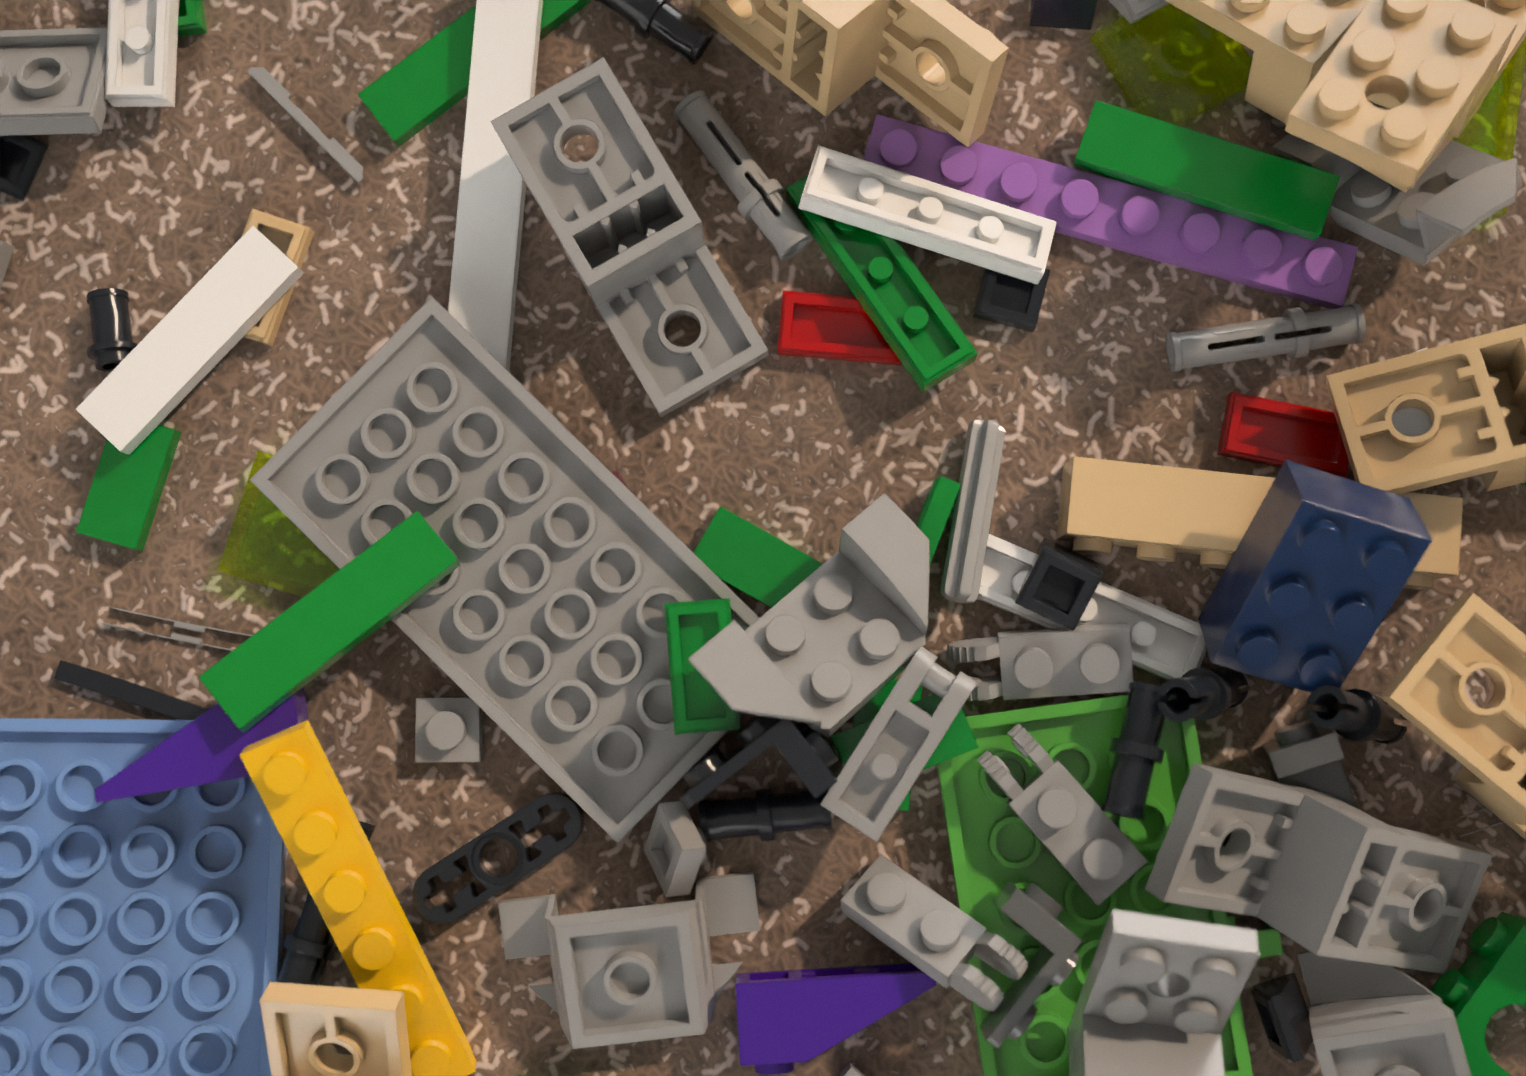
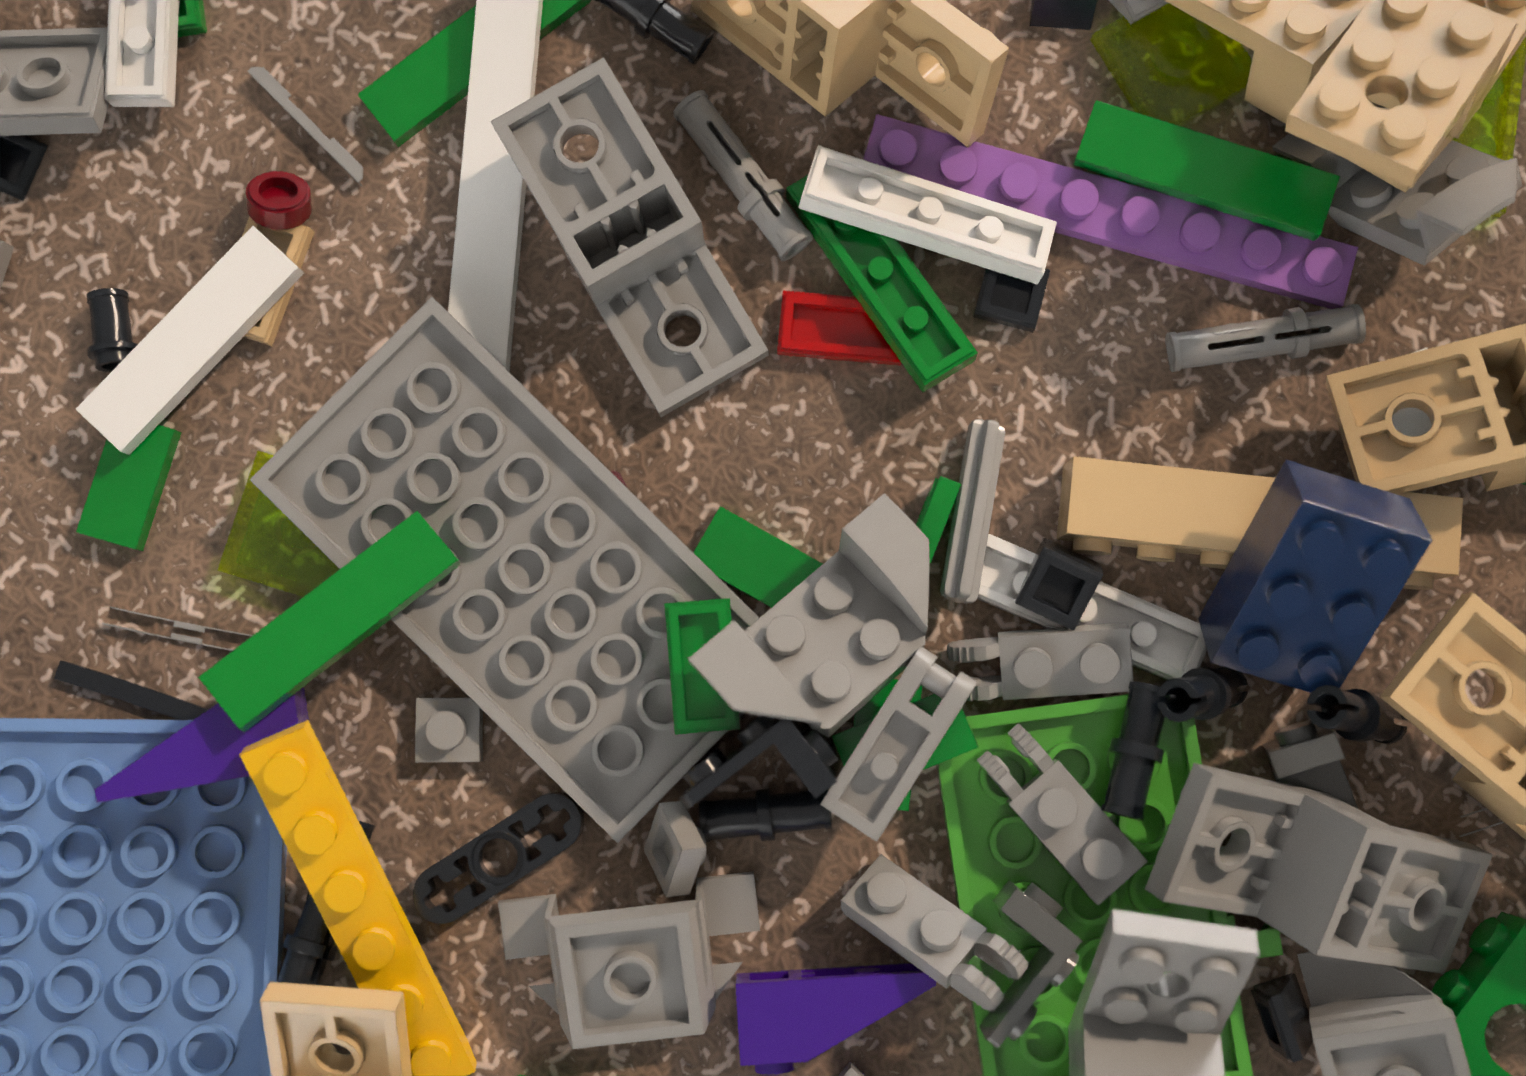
red tile [1217,392,1349,478] -> none
none -> dark red tile [246,171,312,230]

